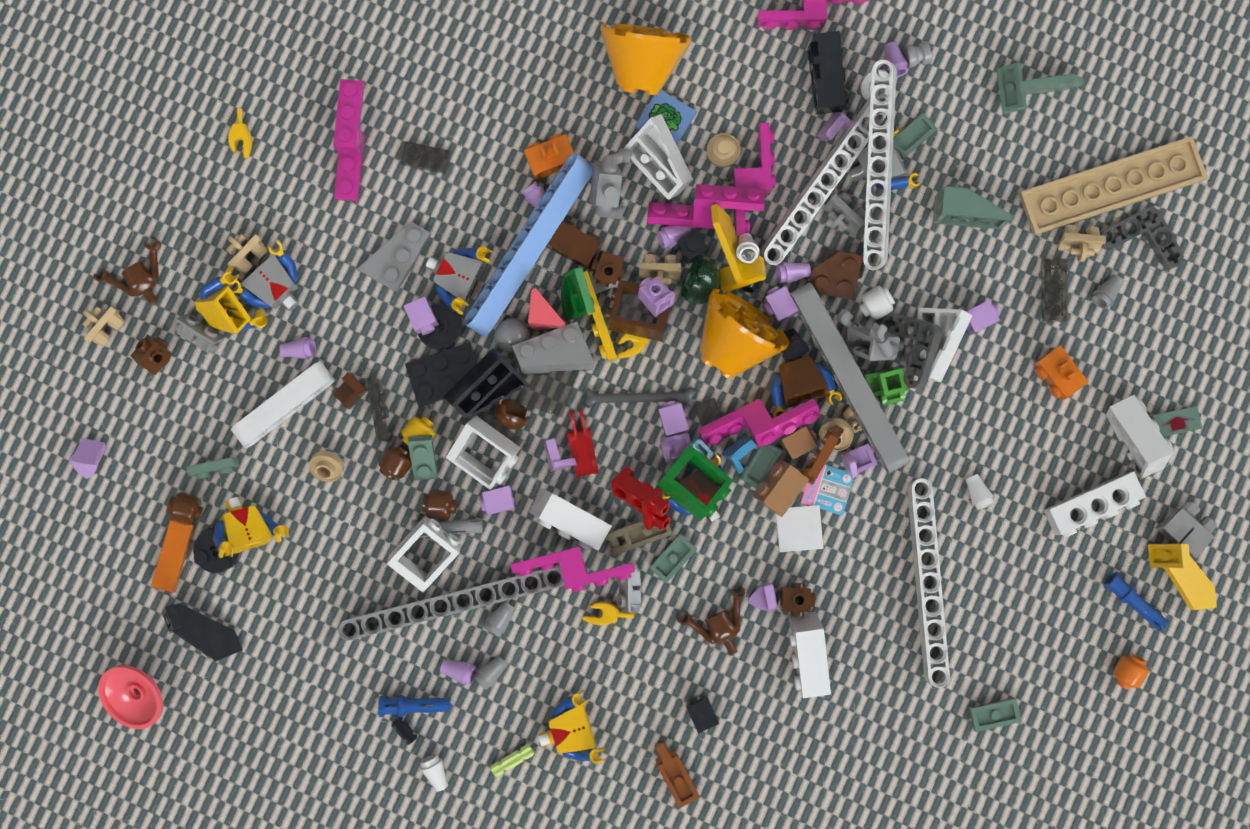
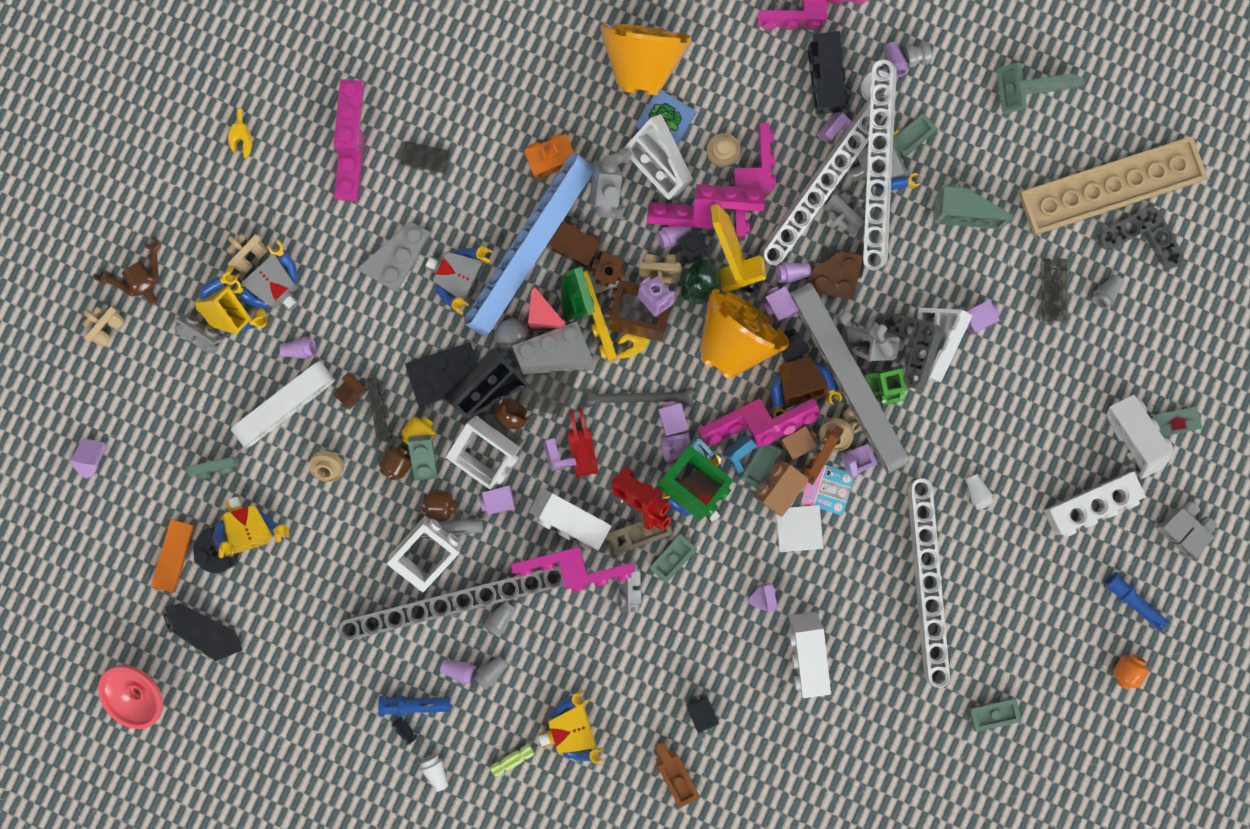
reddish brown brick [130,334,173,375] -> none
reddish brown head [166,492,203,526] -> none
lavender brick [404,296,439,335] -> none
black plate [418,303,463,350] -> none
lavender cone [522,182,545,208] -> none
yellow hand [582,601,634,626] -> none
reddish brown piece [676,585,745,655] -> none
clear smoke tile [693,398,722,427] -> none
white cone [736,233,760,263] -> none
reddish brown brick [780,583,815,616] -> none
white head [859,286,895,320] -> none
orange brick [1033,345,1089,401] -> none
tan hips [1058,225,1106,262] -> none
yellow piece [1148,543,1217,610] -> none

